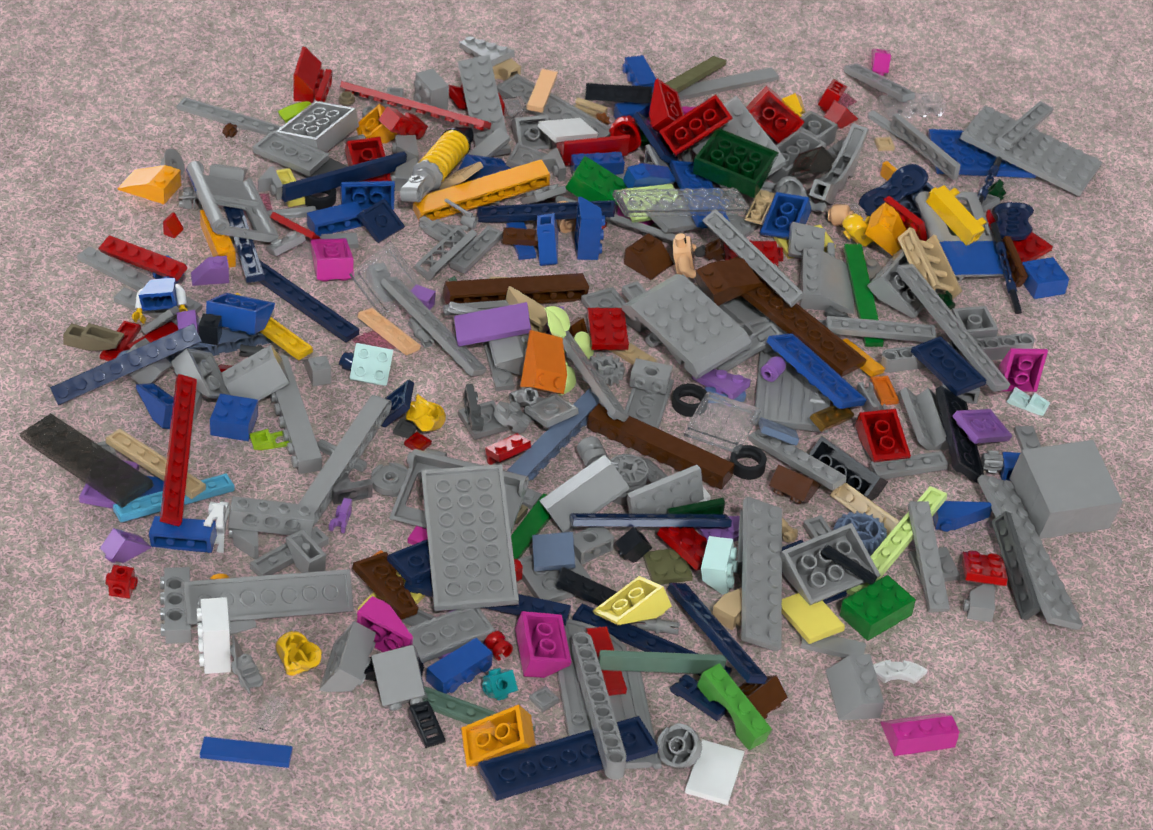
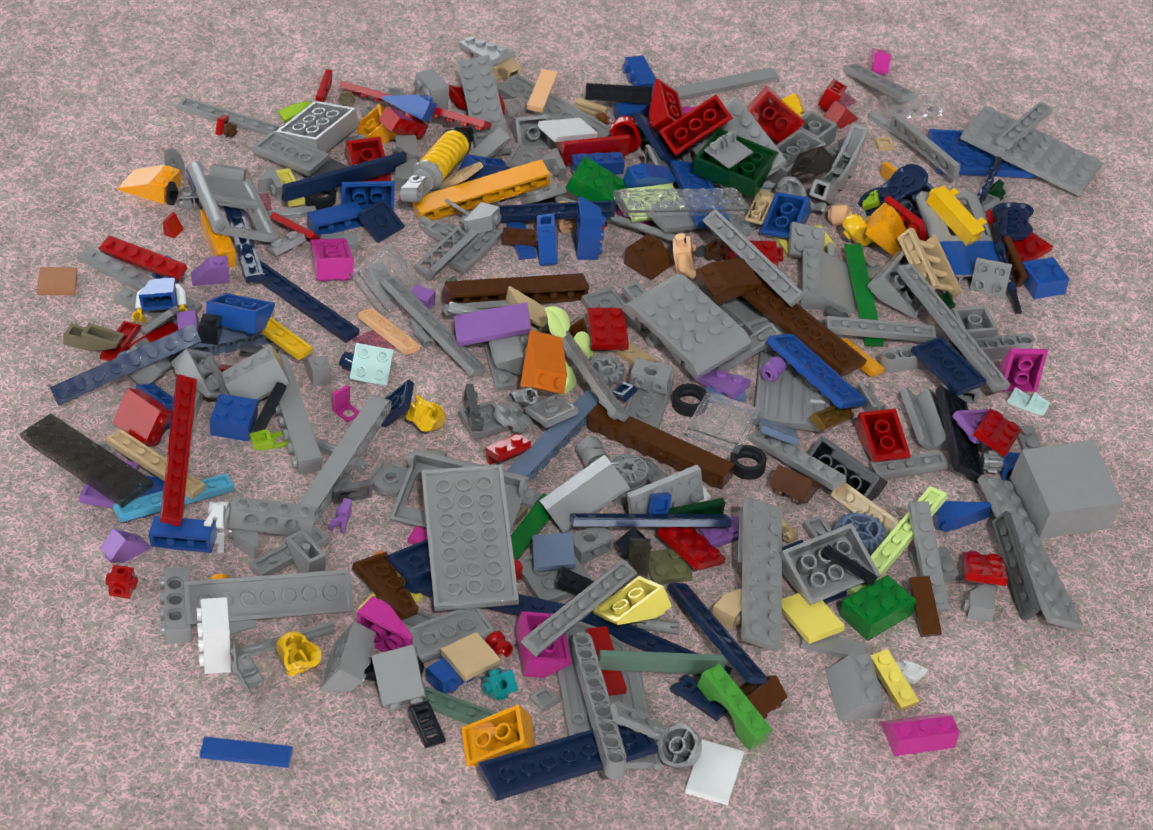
red slope [294,47,325,103] -> none
dark grey tile [393,418,418,439] -> none
red tile [404,432,432,451] -> none
olive tile [666,56,726,93] -> none
light aqua slope [701,536,738,595] -> none
orange tile [870,375,899,406] -> none
none -> nougat tile [37,267,78,295]
none -> brick [112,388,172,446]
none -> black tile [166,181,179,206]
none -> red tile [216,115,229,135]
none -> light grey axle [241,622,335,656]
none -> black axle [252,382,287,432]
none -> dark pink bracket [333,385,360,423]
none -> slope [382,94,437,122]
none -> tan tile [441,632,501,682]
none -> light grey slope [464,202,501,233]
none -> light grey plate [521,559,637,657]
none -> light grey hinge [610,701,665,739]
none -> dark blue tile [612,381,637,402]
none -> clear smoke plate [628,538,651,579]
none -> blue tile [648,492,672,515]
none -> light grey hinge [704,130,753,169]
none -> lime tile [862,190,881,211]
none -> light yellow plate [871,649,919,711]
none -> reddish brown tile [908,576,942,637]
none -> light grey hinge [970,257,1012,297]
none -> red plate [973,408,1022,457]

